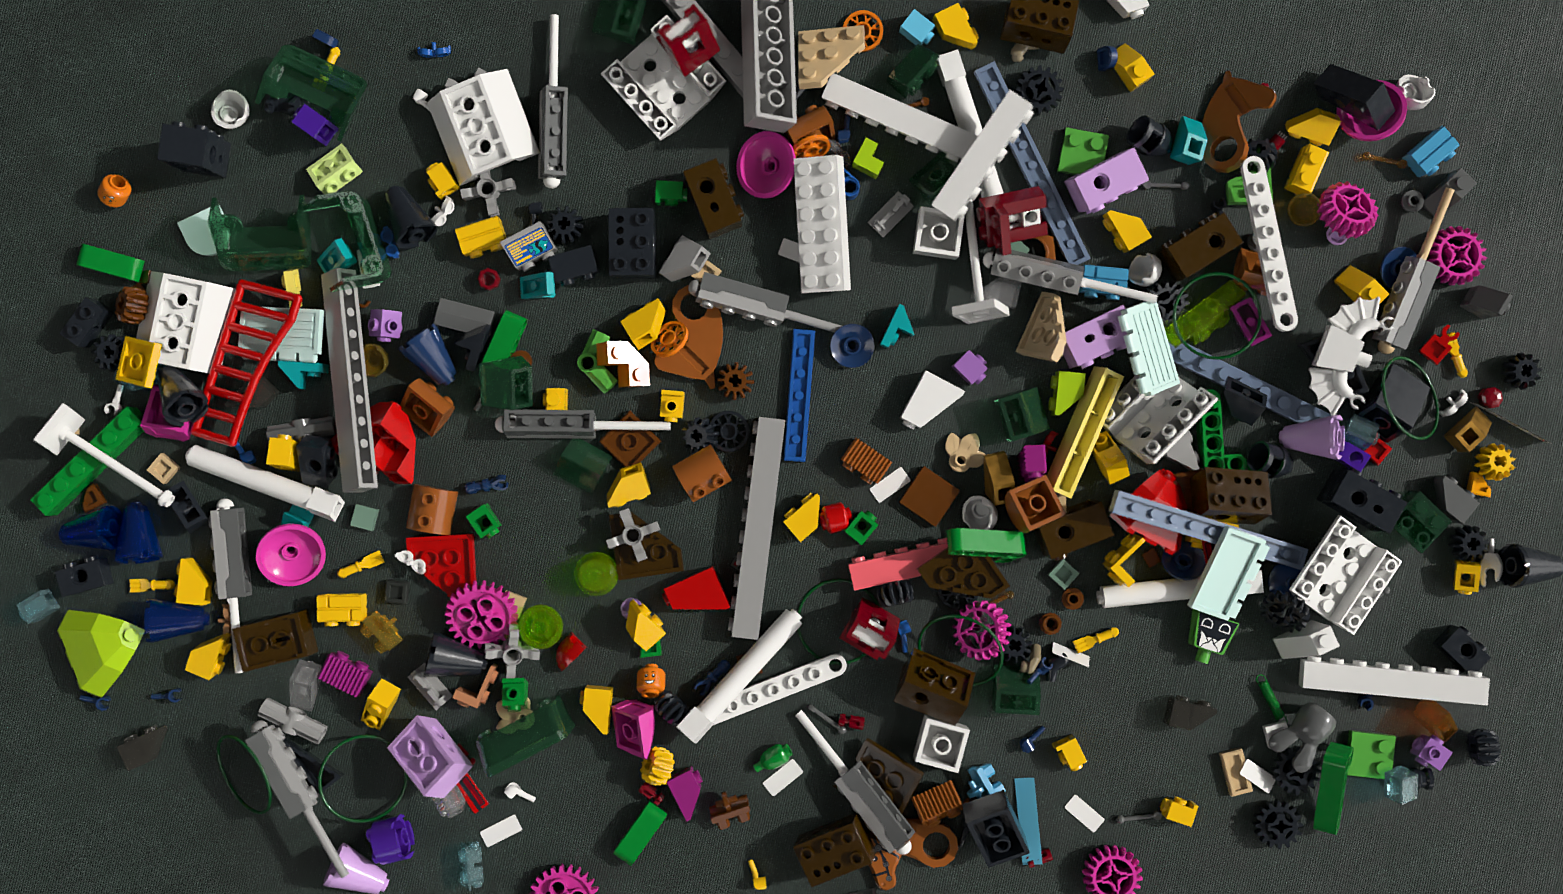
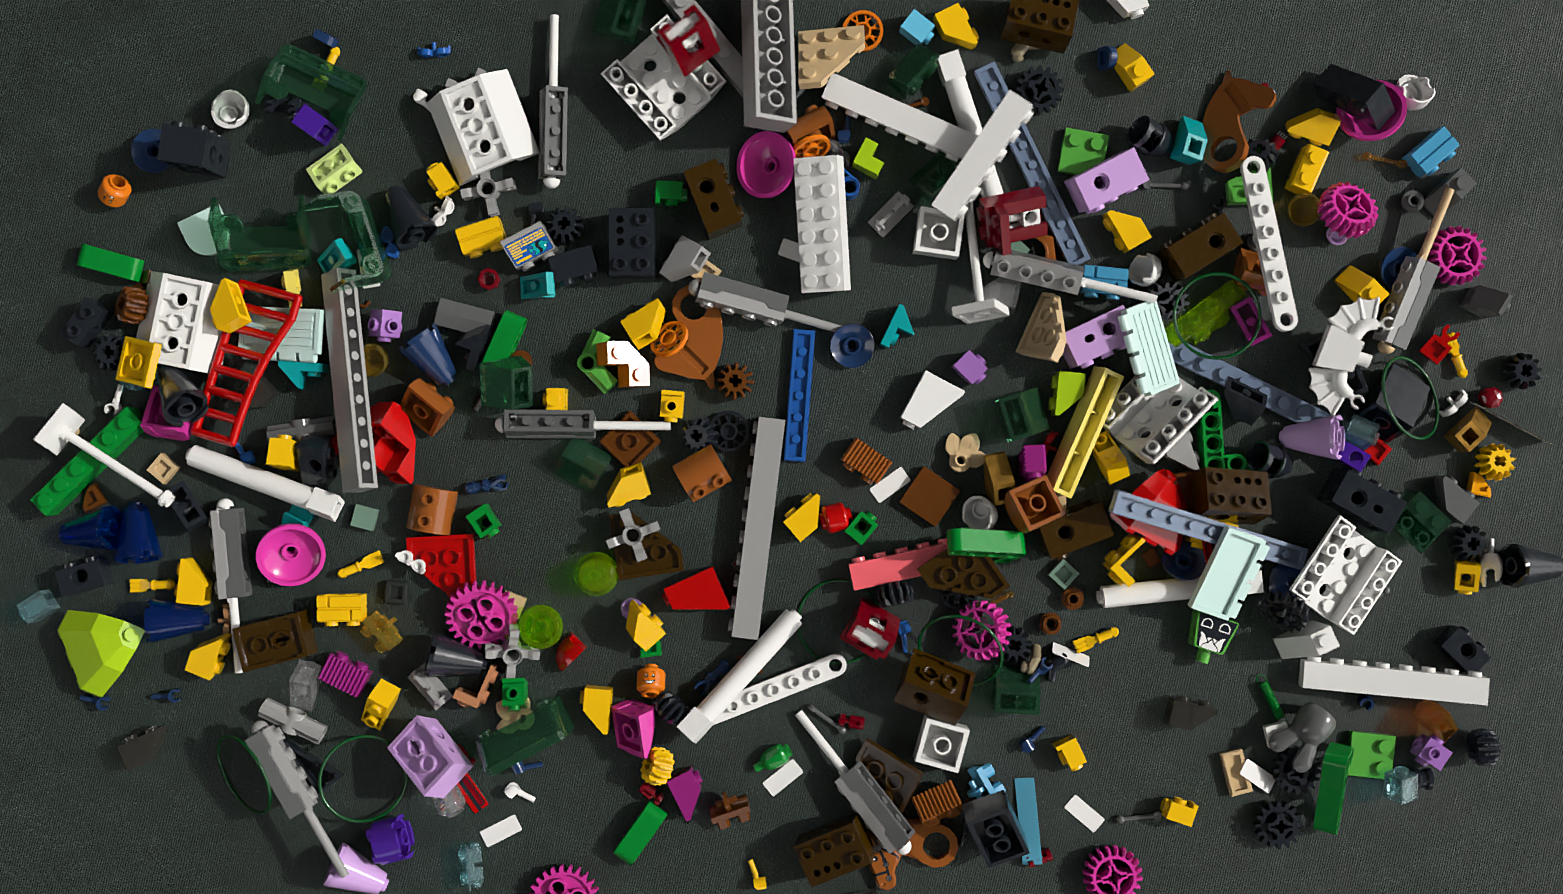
none -> dark blue dish [131,129,170,173]
none -> yellow slope [210,278,252,334]
none -> dark blue hand [511,759,543,774]

